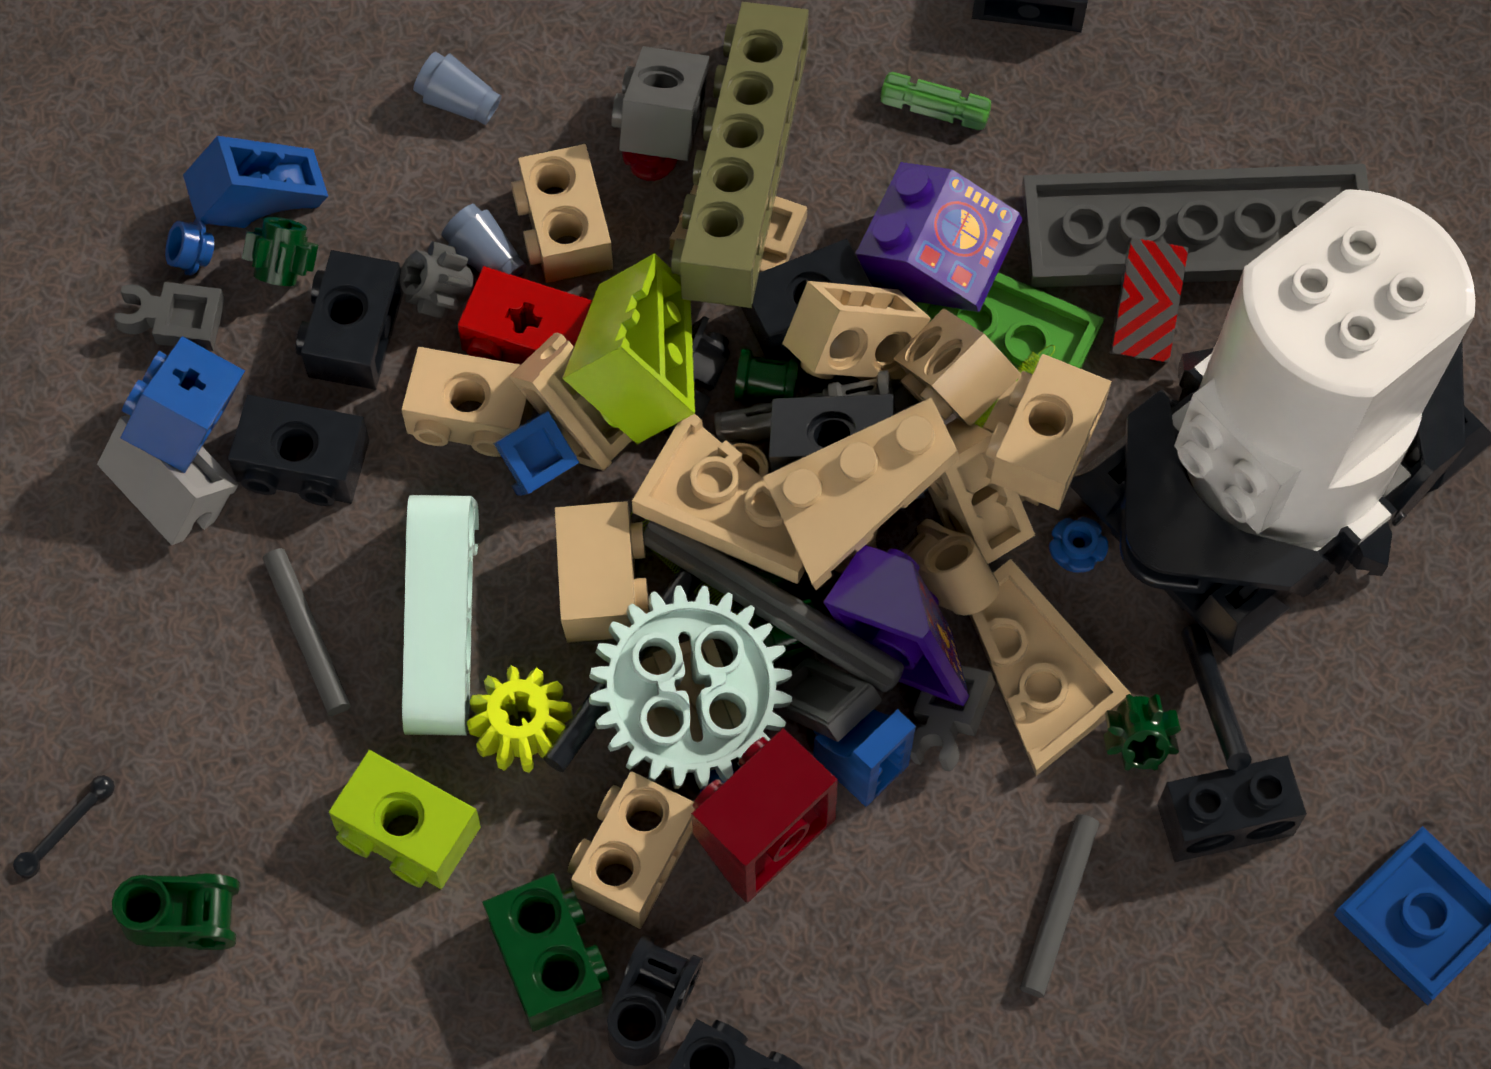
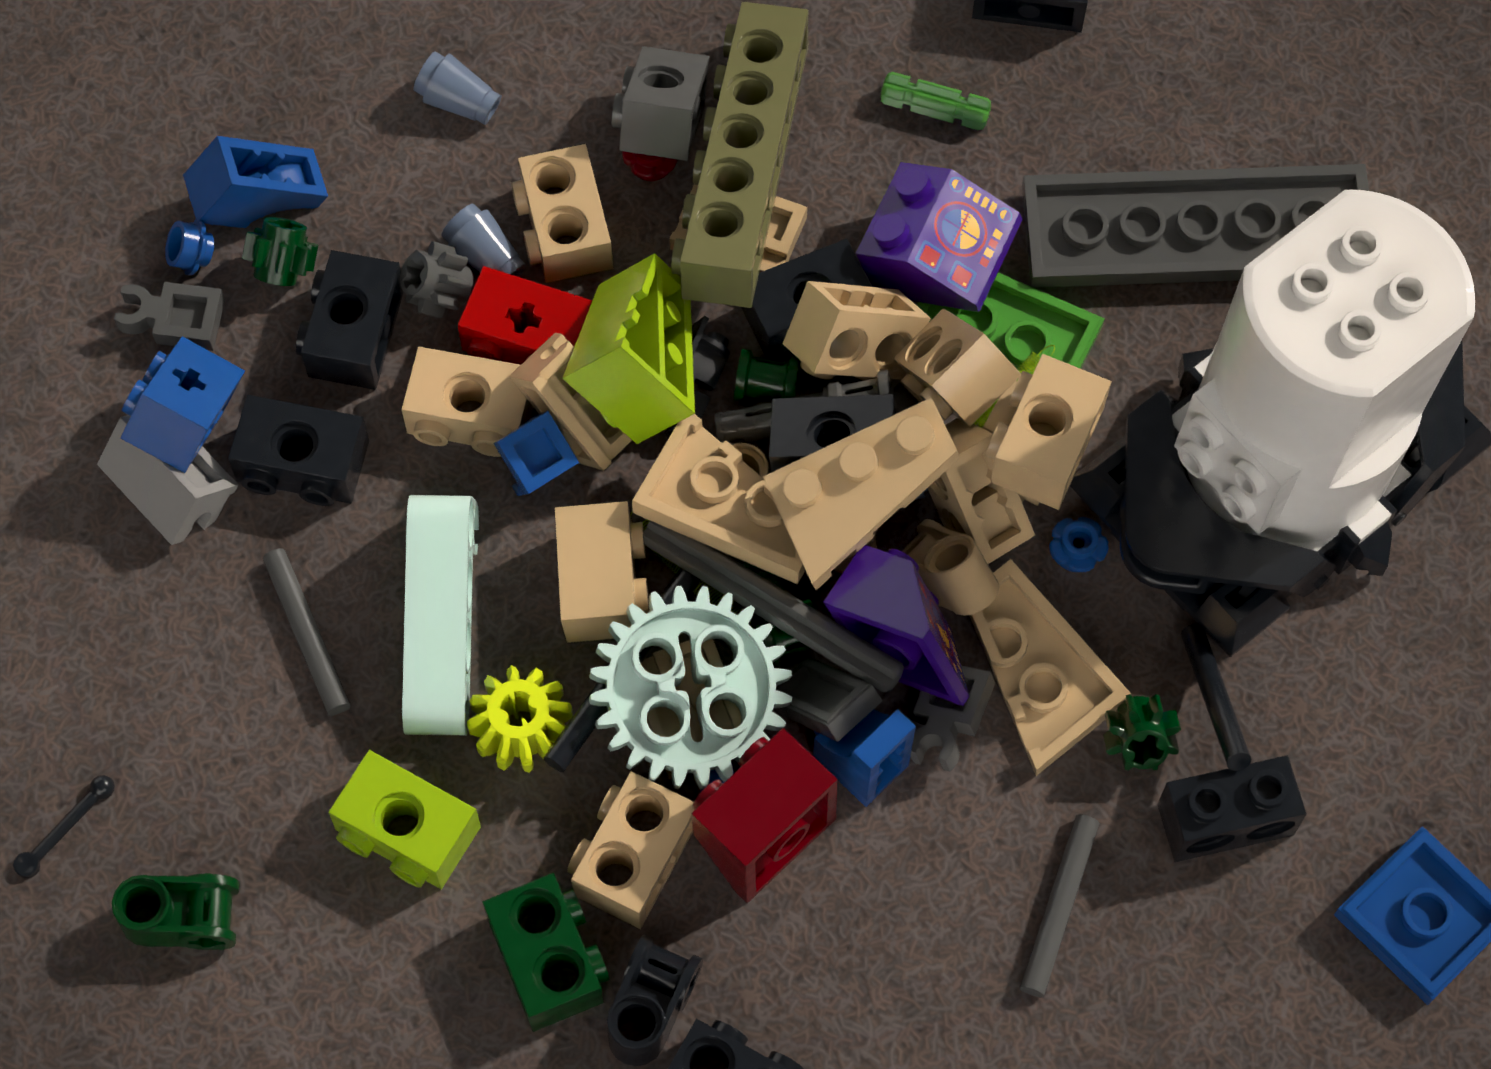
tile [1109,237,1189,364] -> none

